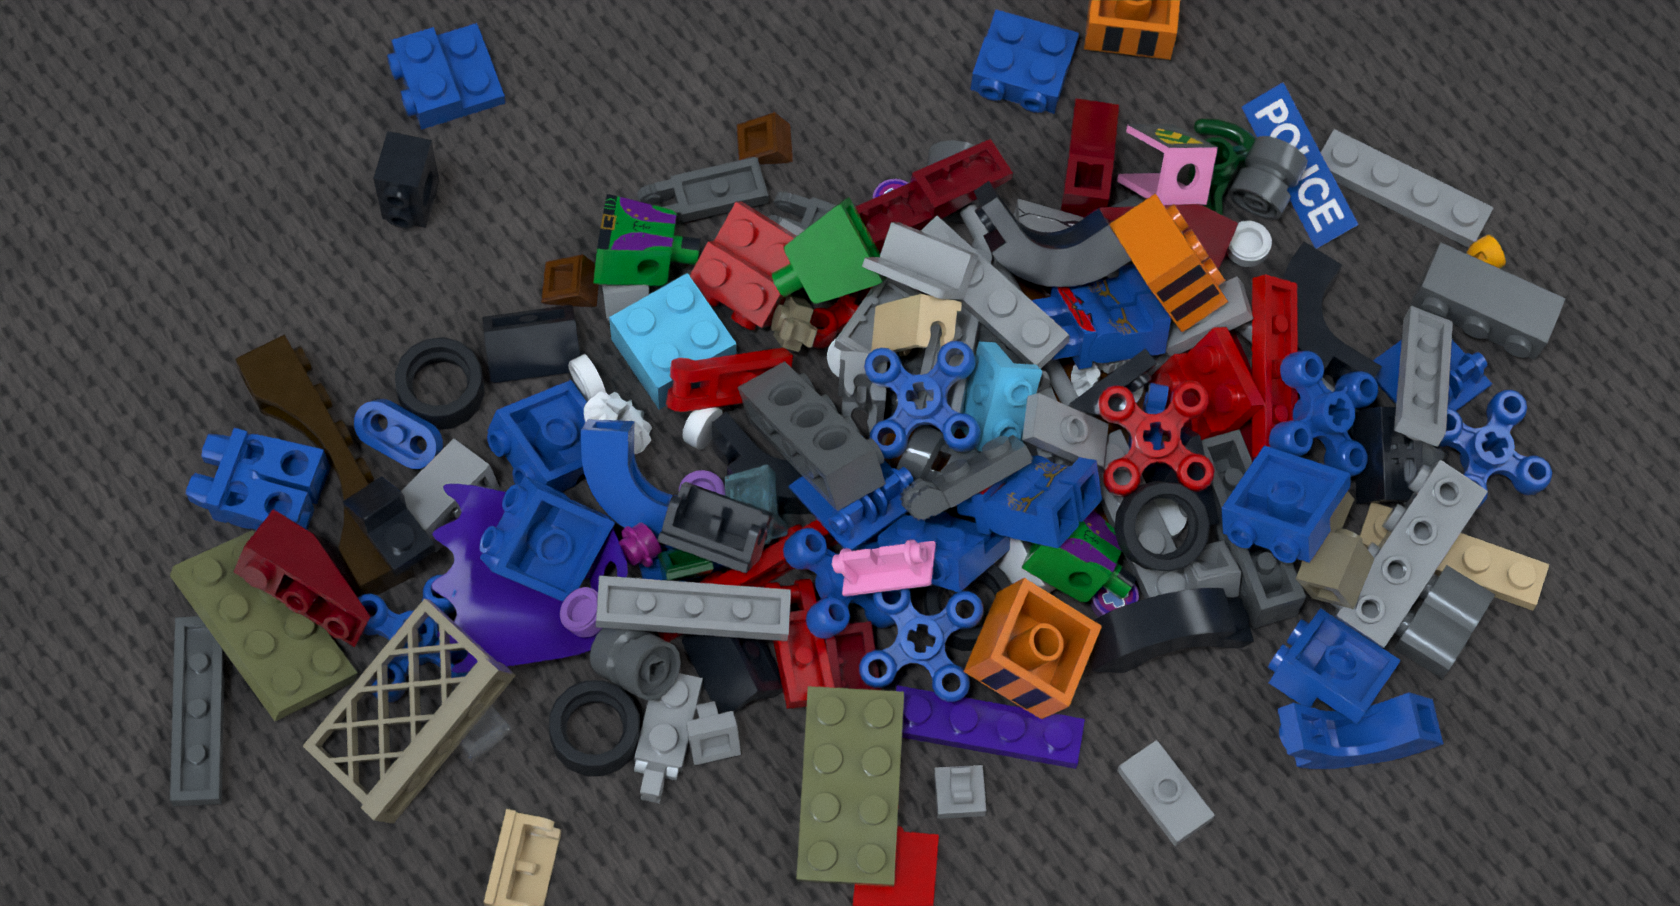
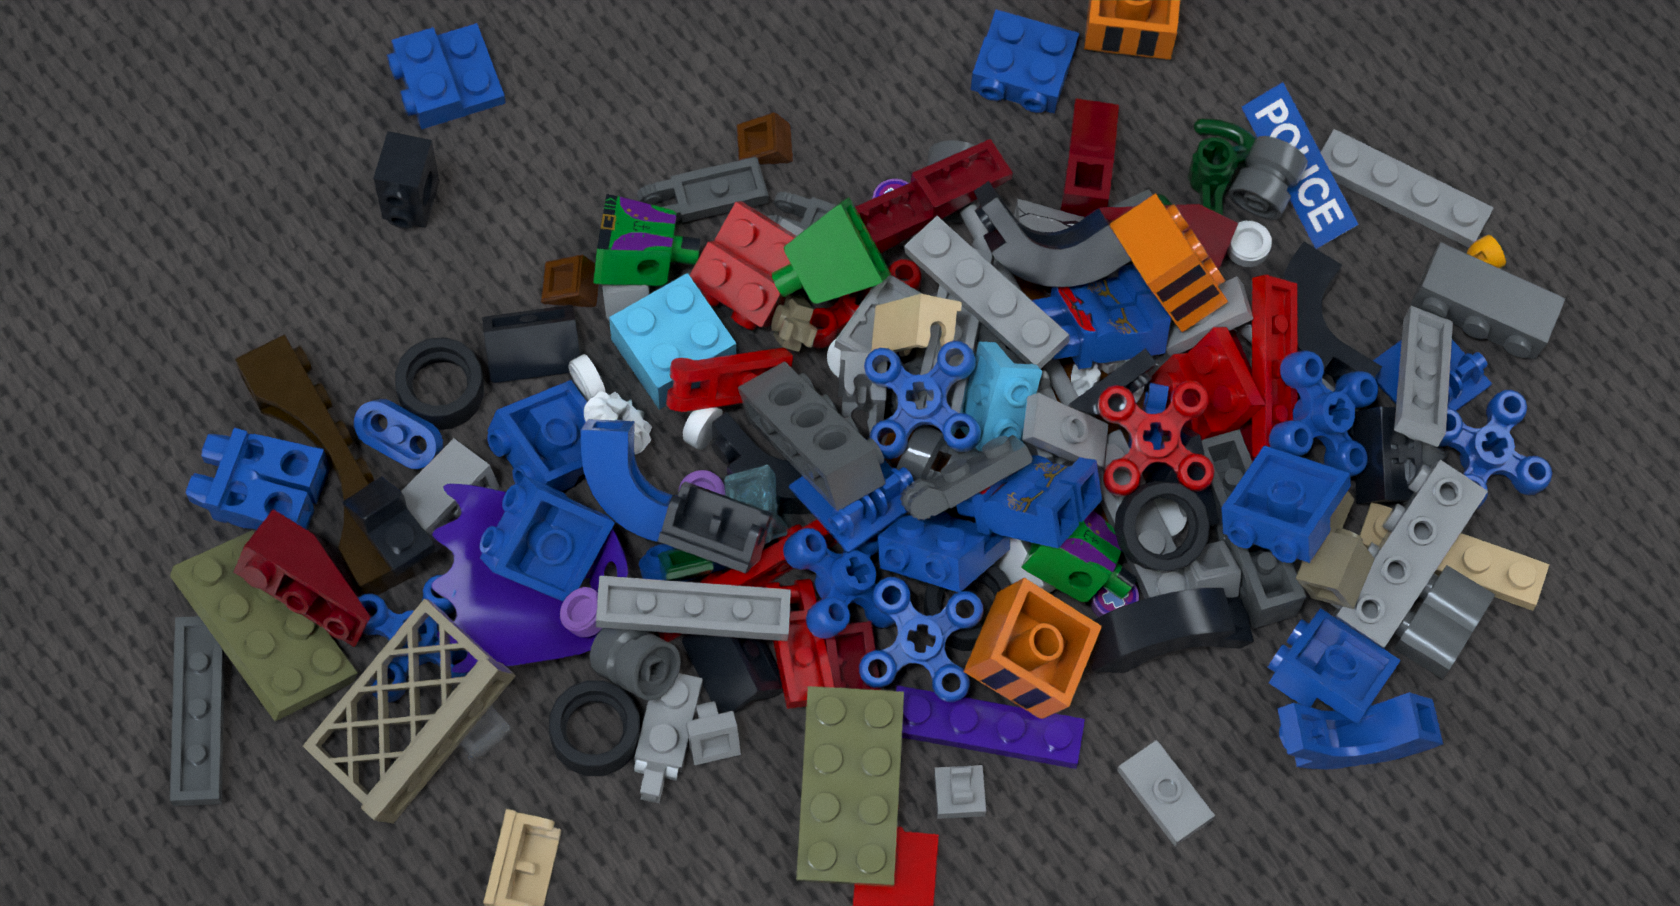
magenta plate [619,522,661,567] -> none
bright pink hinge [832,540,936,596] -> none
light grey panel [862,222,979,299] -> none
bright pink piece [1117,124,1218,205] -> none

